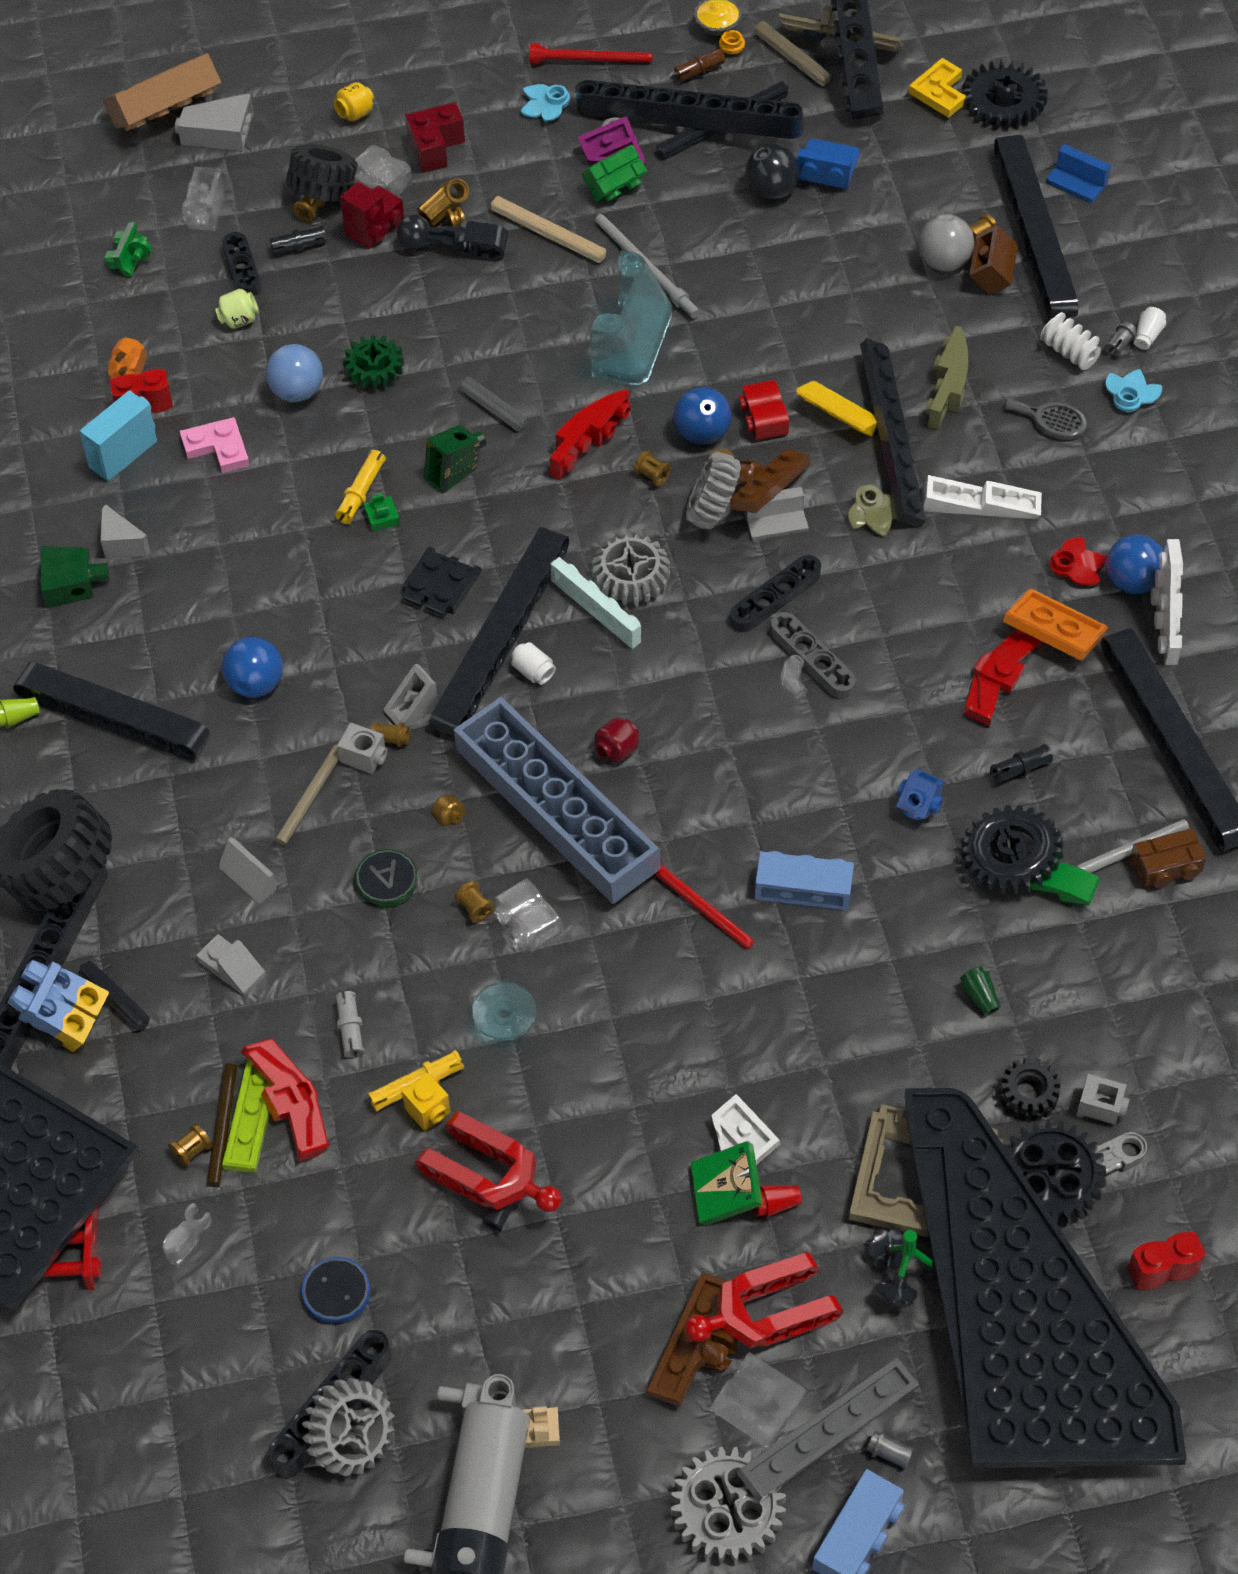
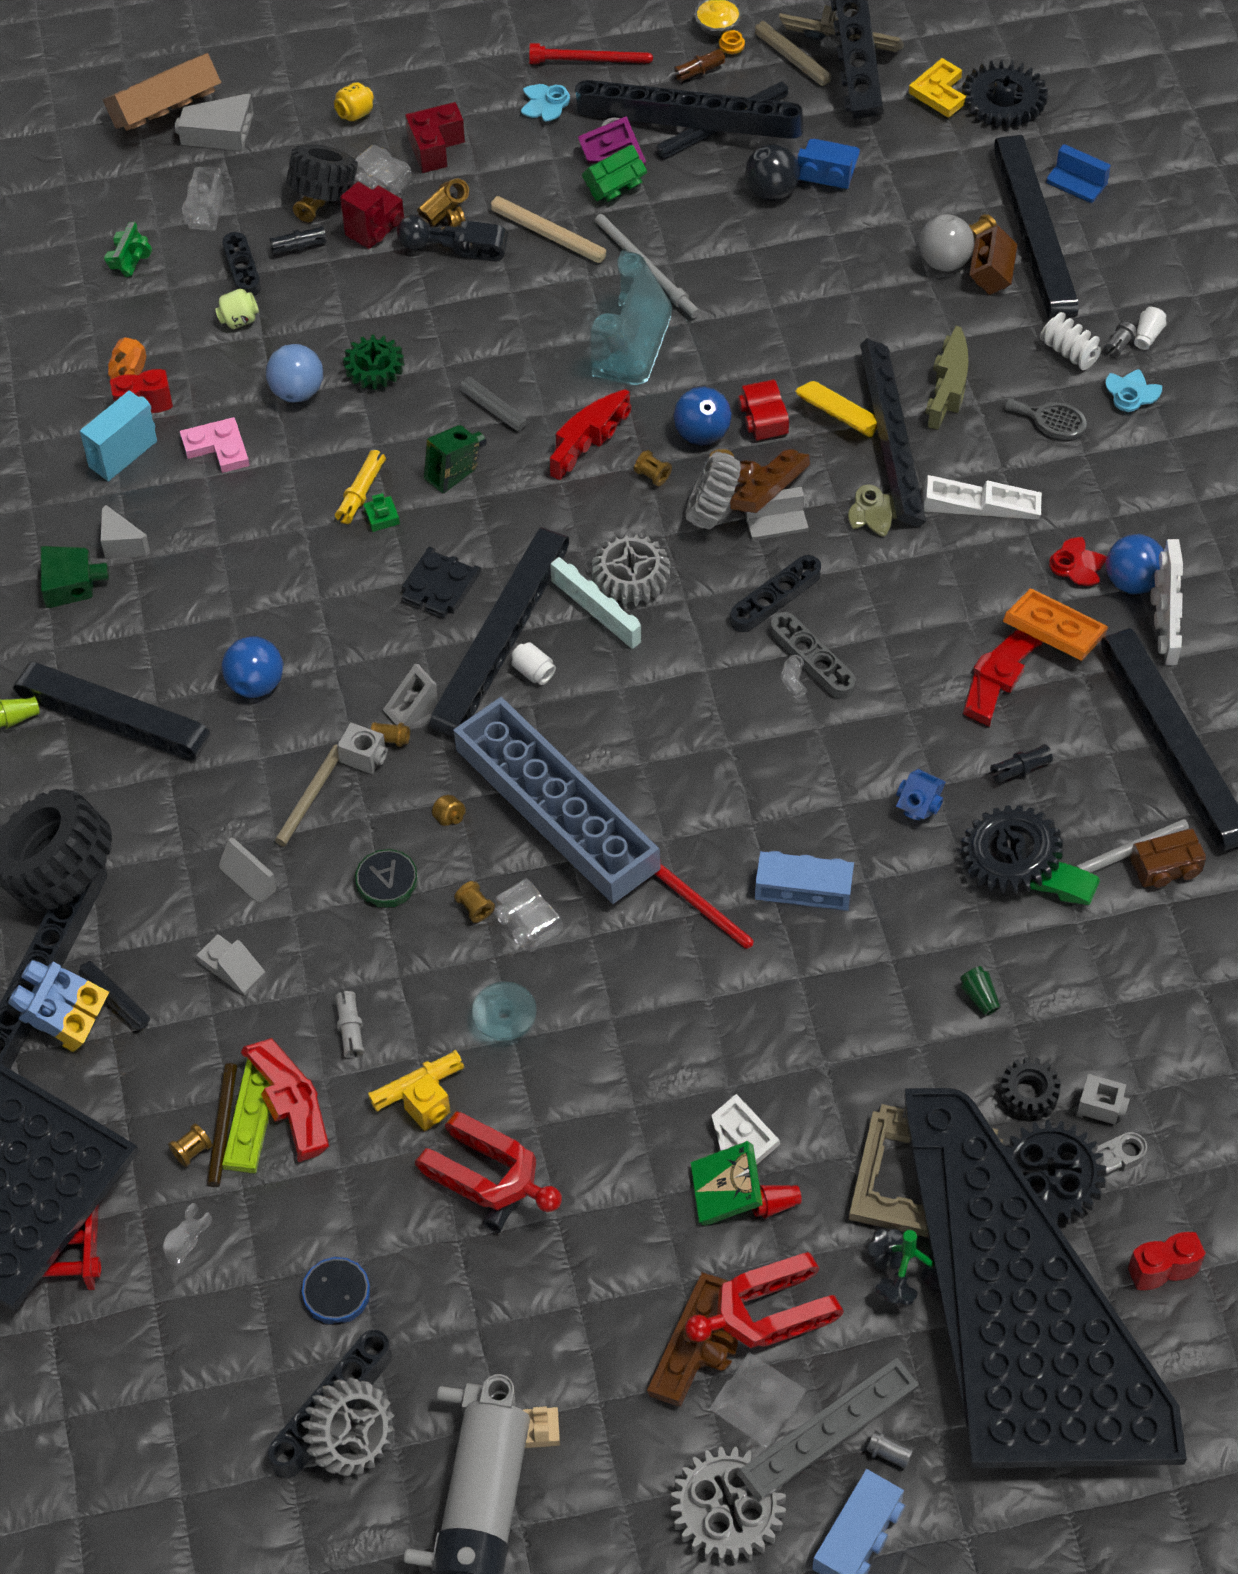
dark red head [594,718,639,763] -> none

